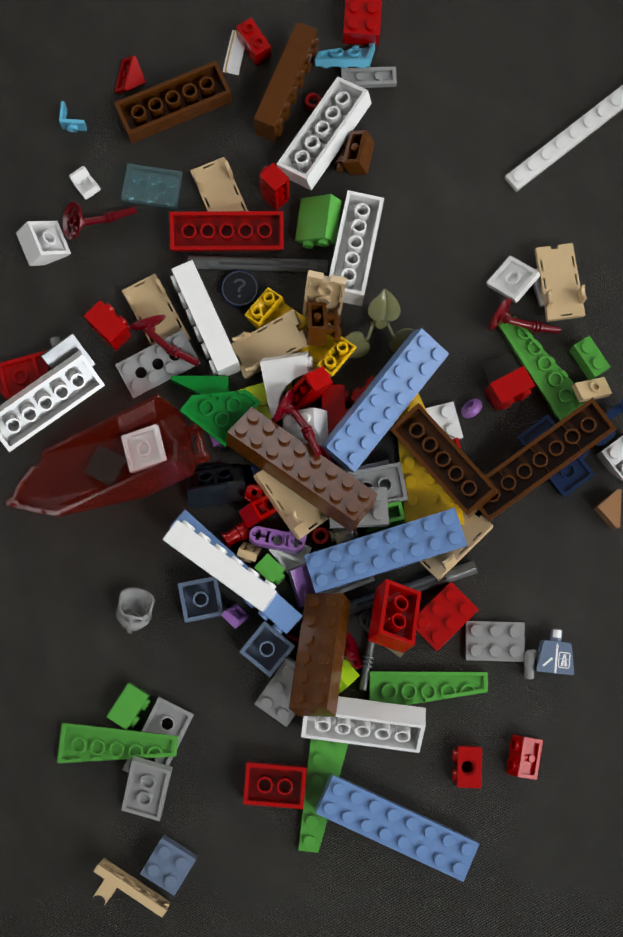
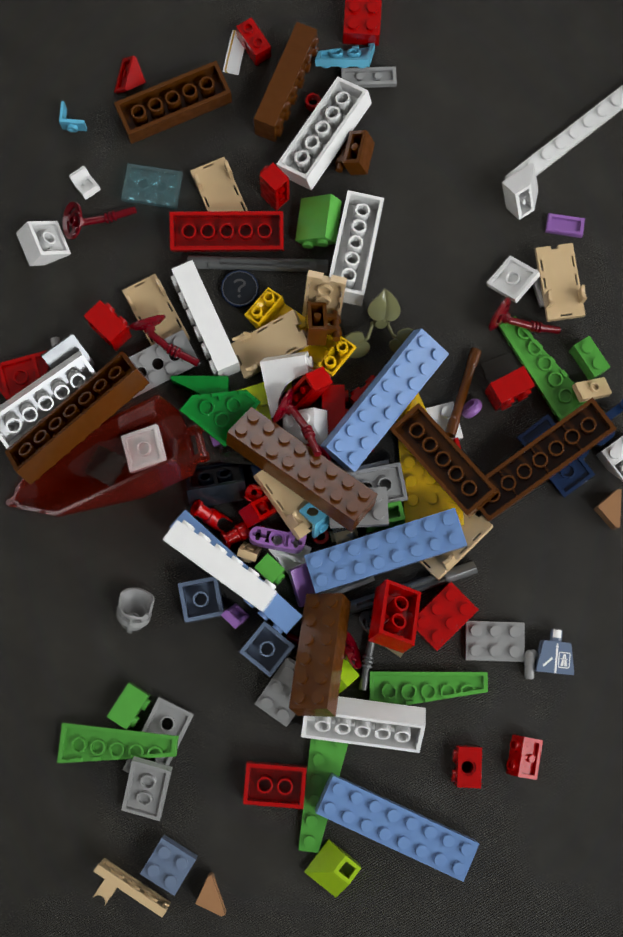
none -> reddish brown brick [5,351,149,485]
none -> red piece [190,500,233,533]
none -> medium nougat slope [196,872,226,916]
none -> medium azure bracket [299,503,329,539]
none -> lime slope [304,839,361,897]
none -> reddish brown piece [445,348,482,438]
none -> white slope [502,162,538,220]
none -> medium lavender tile [545,213,585,238]

